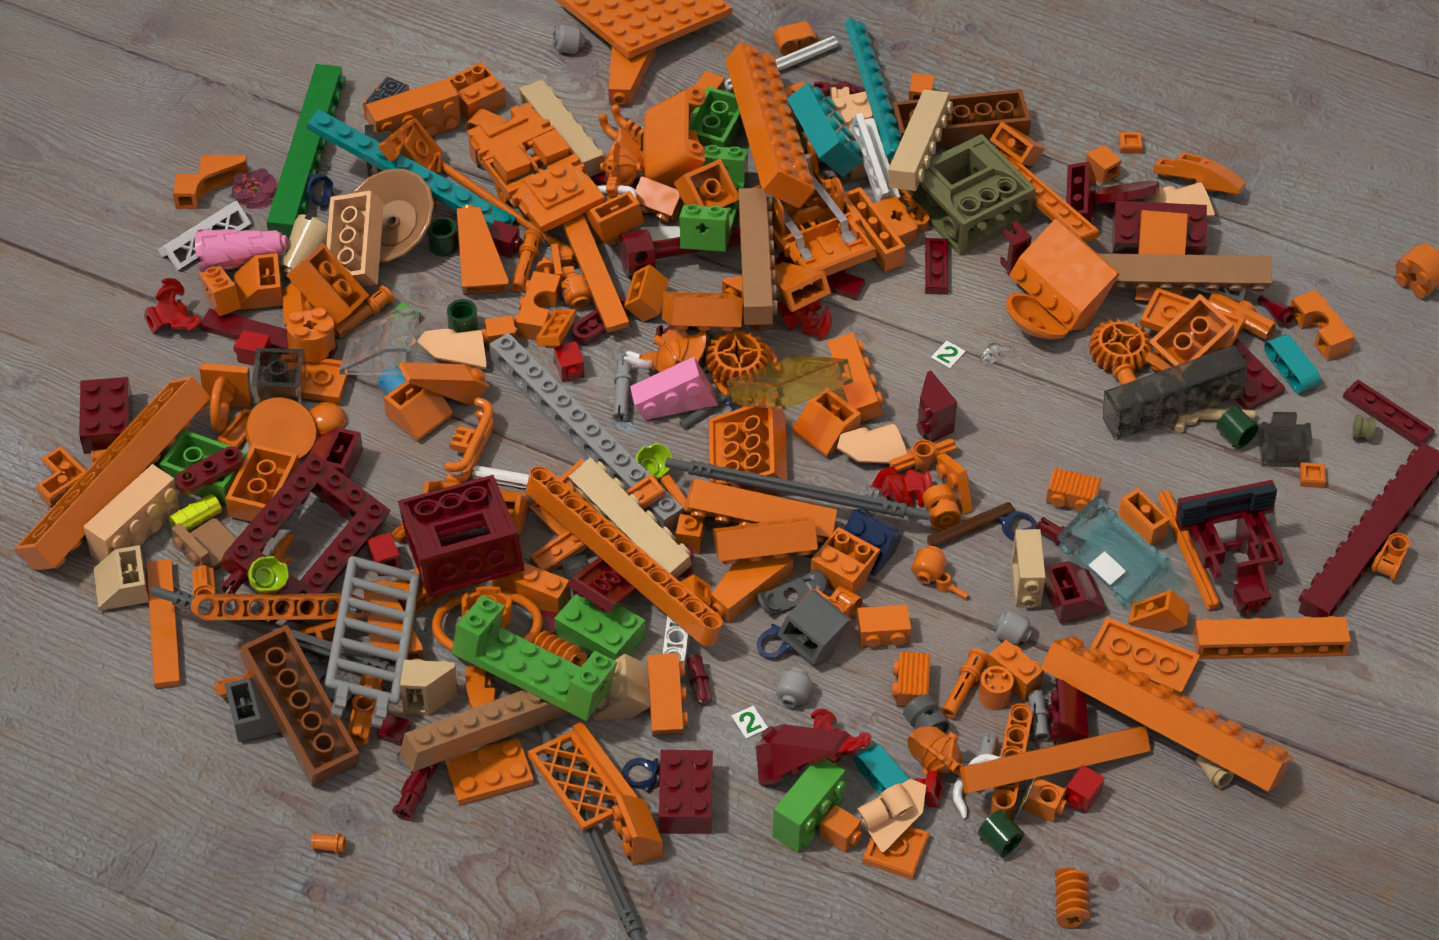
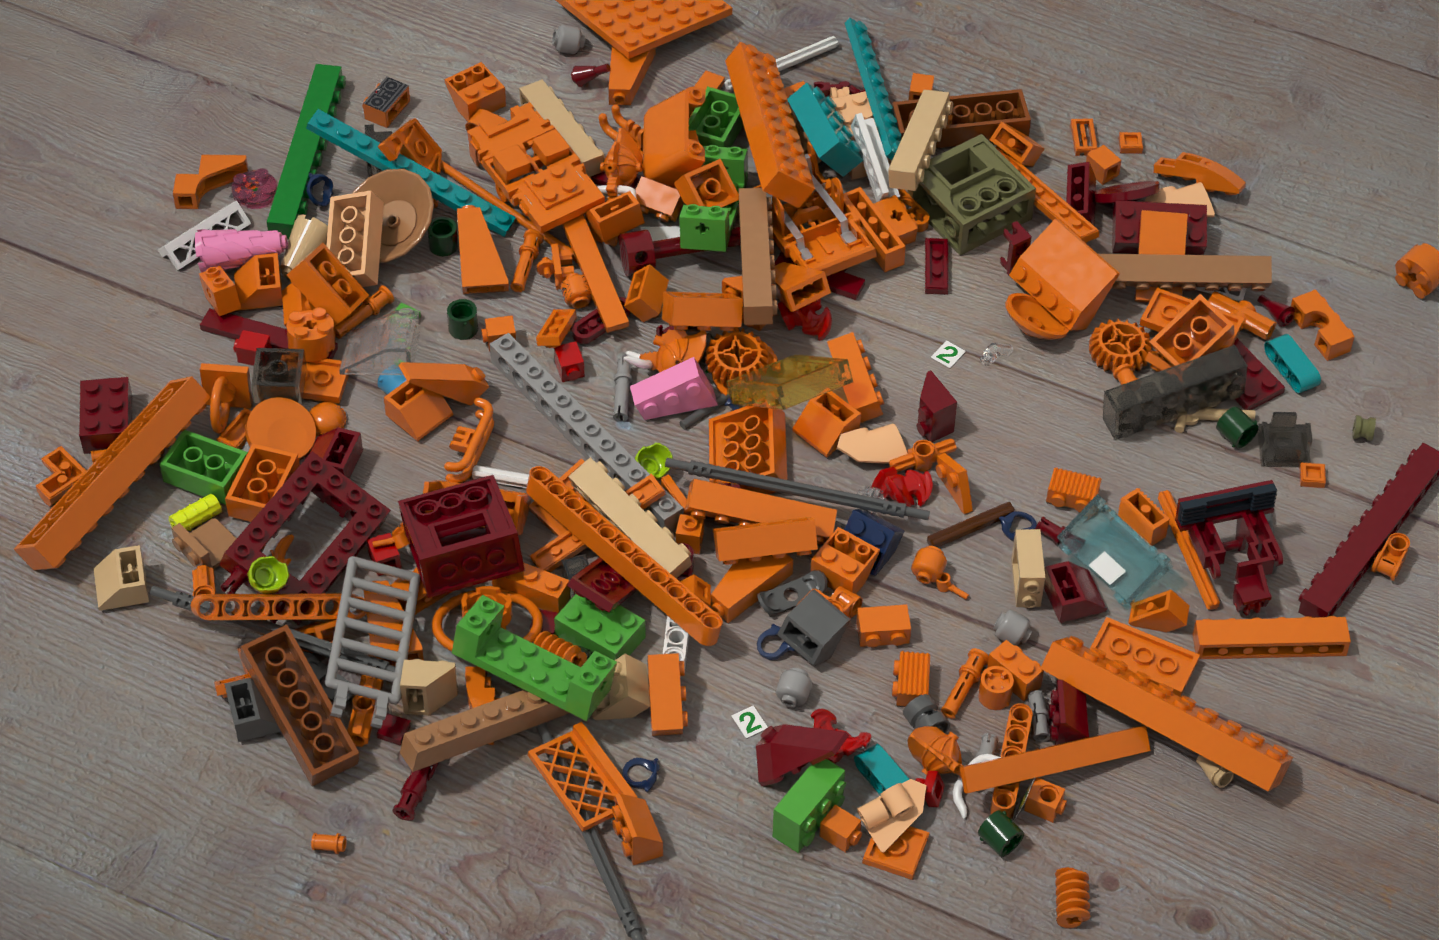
light nougat brick [83,464,180,562] -> none
red animal [144,278,201,333] -> none
orange tile [147,559,181,689] -> none
dark red plate [175,446,243,495] -> none
orange brick [366,78,461,143] -> none
light nougat panel [417,329,487,369] -> none
orange plate [444,738,534,806] -> none
dark red brick [489,220,522,258] -> none
orange arch [514,271,561,340] -> none
dark red brick [659,750,713,834] -> none
dark red axle [686,655,712,705] -> none
orange beam [773,21,818,55] -> none
orange wheel [922,484,962,531] -> none
red brick [1064,765,1105,813] -> none
dark red tile [1343,380,1435,448] -> none
none -> orange hand [372,534,409,549]
none -> dark red cone [571,64,611,87]
none -> orange tile [1070,118,1098,156]

